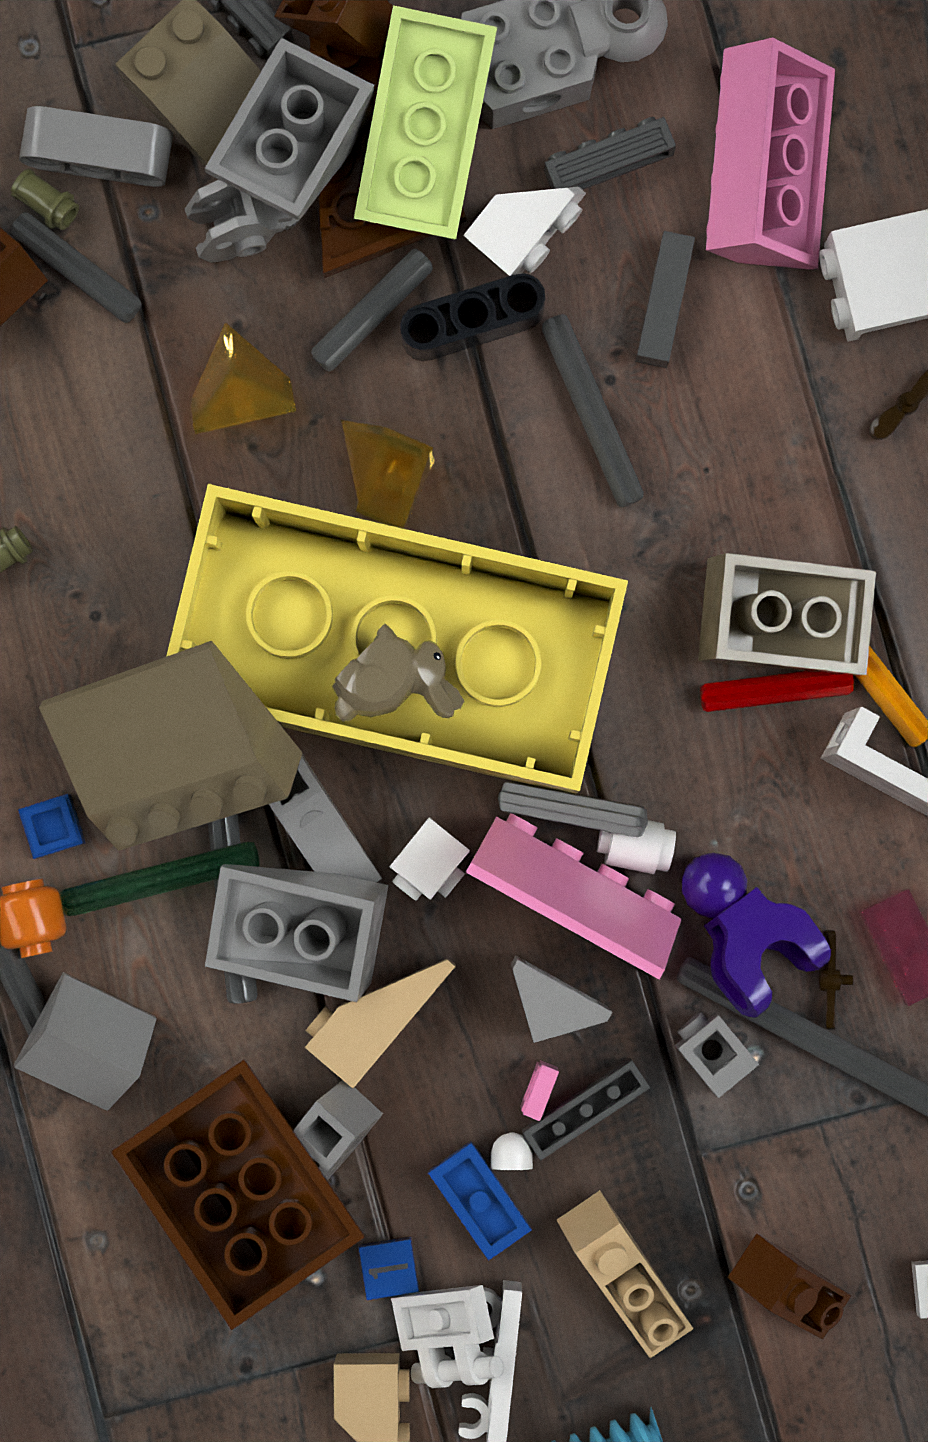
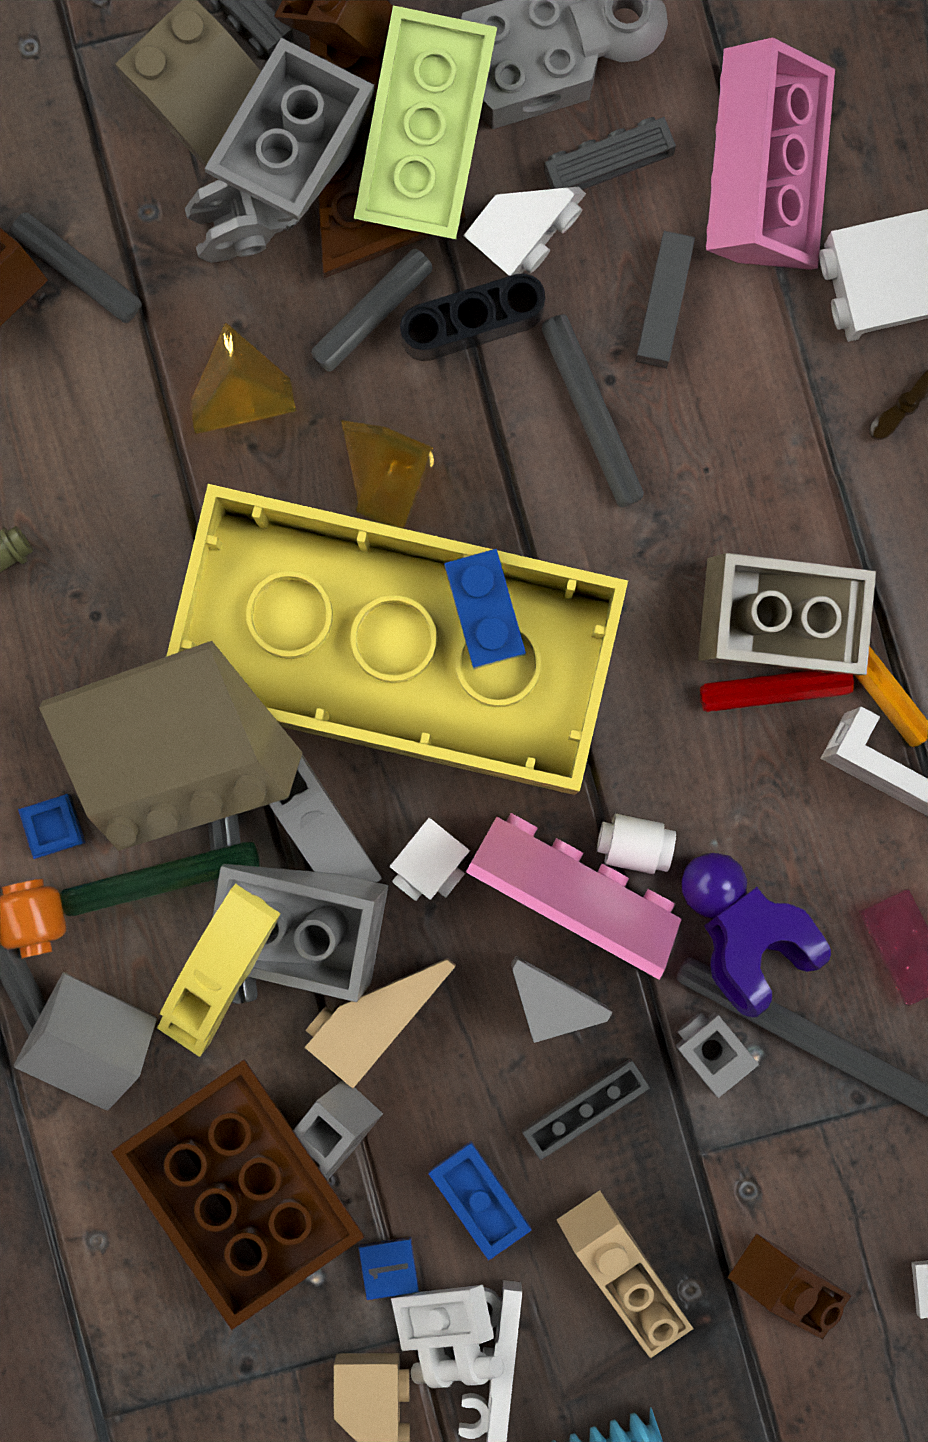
olive pin [11,168,79,230] -> none
light grey beam [19,106,173,187] -> none
dark tan animal [332,624,464,722] -> none
white hinge [491,1132,533,1170] -> none
axle [498,781,648,838] -> none
bright pink tile [520,1060,559,1121] -> none
dark brown piece [819,930,853,1030] -> none
none -> light yellow slope [157,883,281,1057]
none -> blue plate [444,549,526,670]

